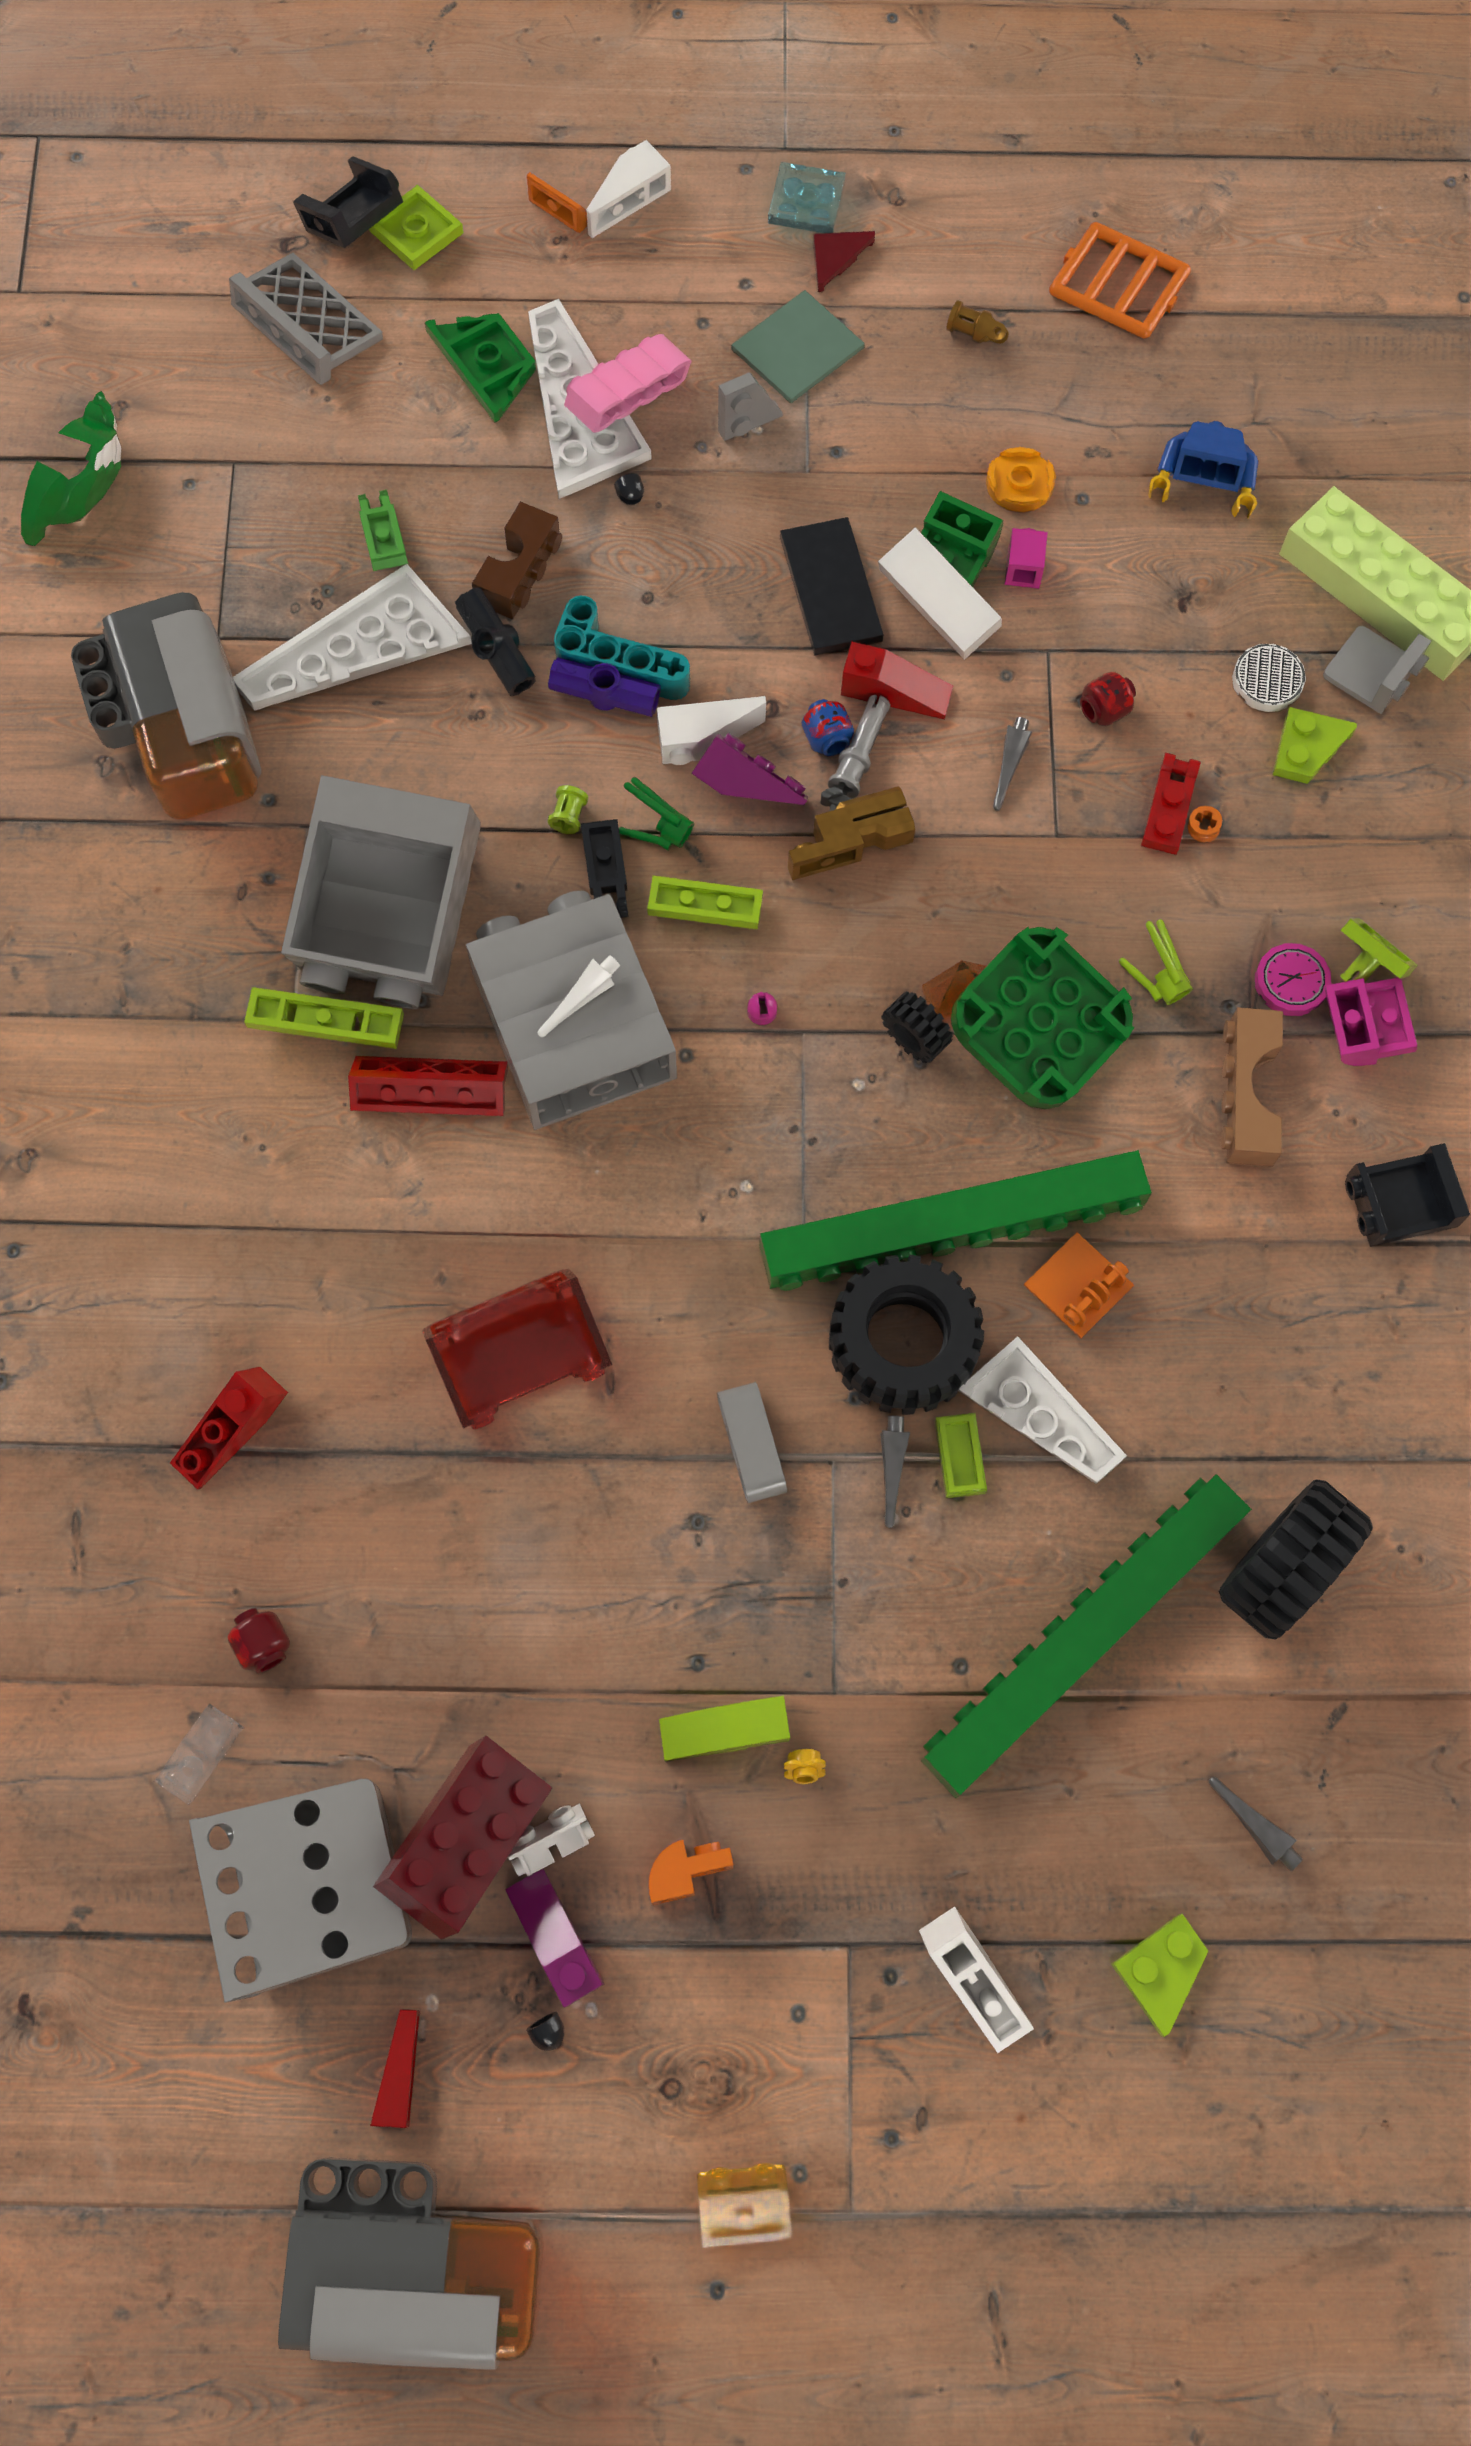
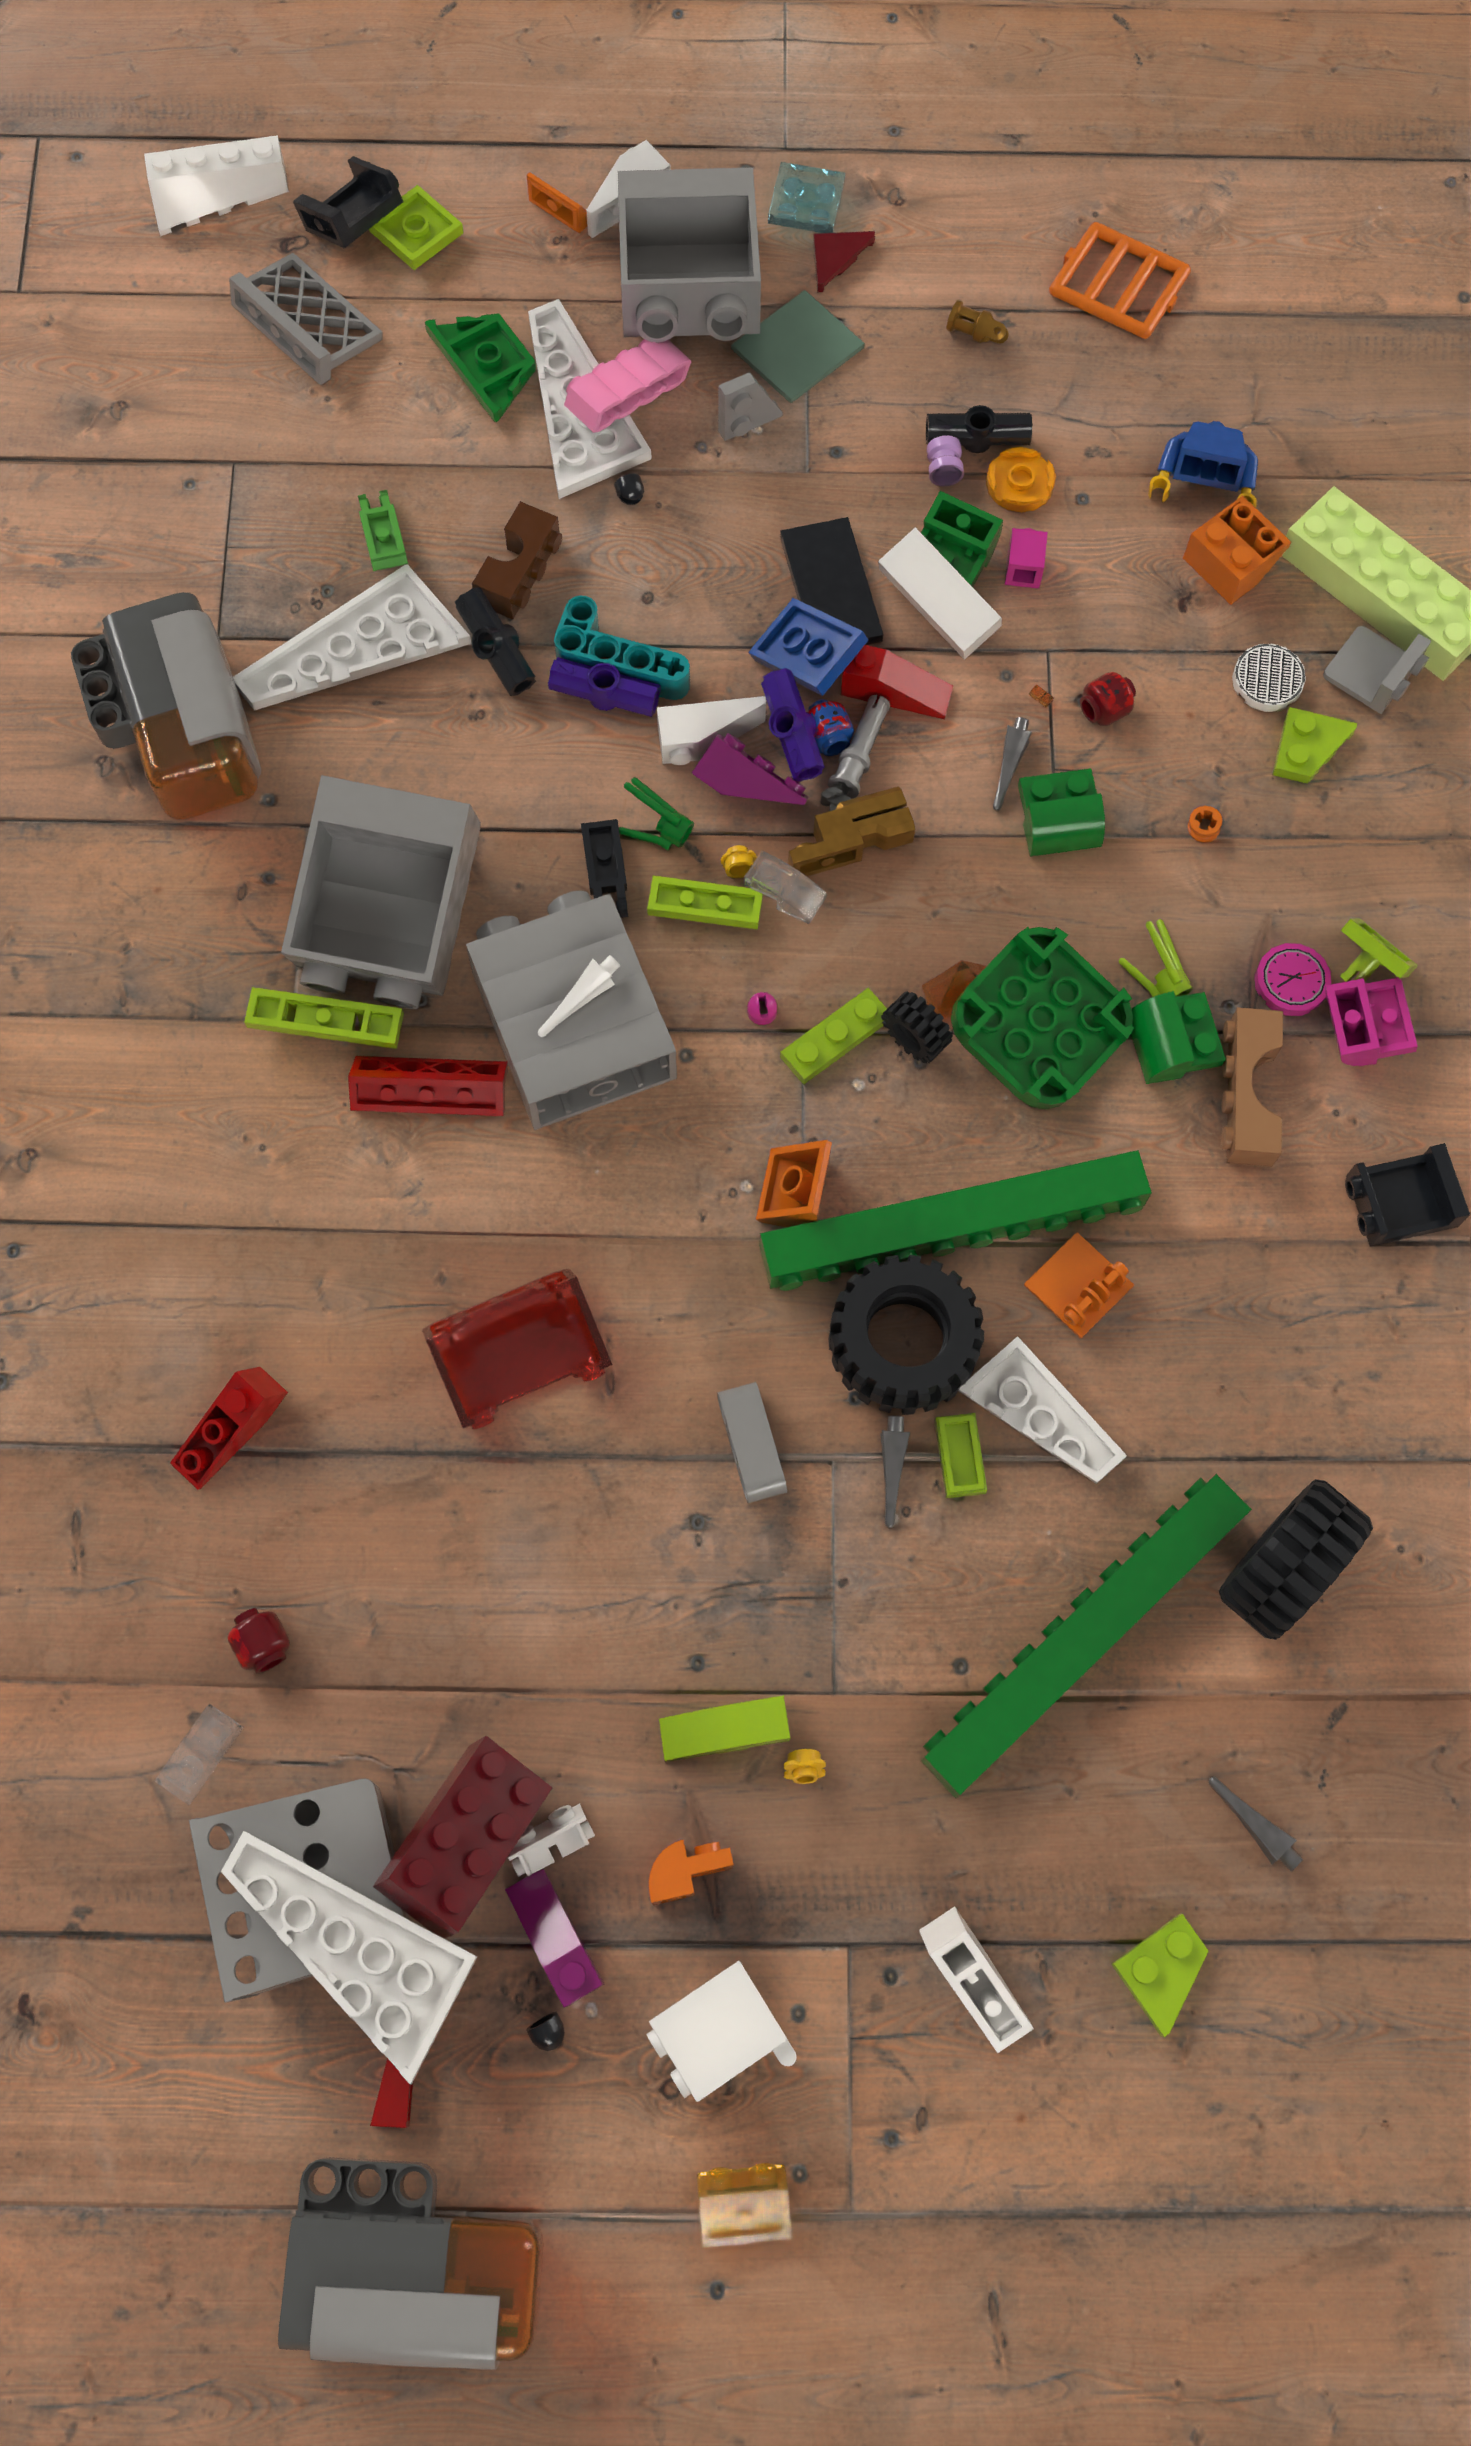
green animal [21,391,121,546] -> none
lime bush [547,785,588,834] -> none
red plate [1141,752,1201,855] -> none
none -> white wedge [144,135,289,236]
none -> white wing [221,1831,477,2085]
none -> light grey brick [618,168,761,343]
none -> white container [646,1961,797,2102]
none -> yellow plate [720,845,757,878]
none -> clear slope [744,850,827,924]
none -> blue plate [748,598,868,696]
none -> orange slope [756,1140,832,1227]
none -> dark purple piece [761,668,825,782]
none -> lime plate [780,987,887,1085]
none -> black piece [925,405,1033,453]
none -> lavender wheel [927,435,964,486]
none -> green brick [1018,768,1105,857]
none -> clear orange piece [1029,684,1054,708]
none -> green brick [1131,991,1226,1084]
none -> orange slope [1183,495,1291,605]

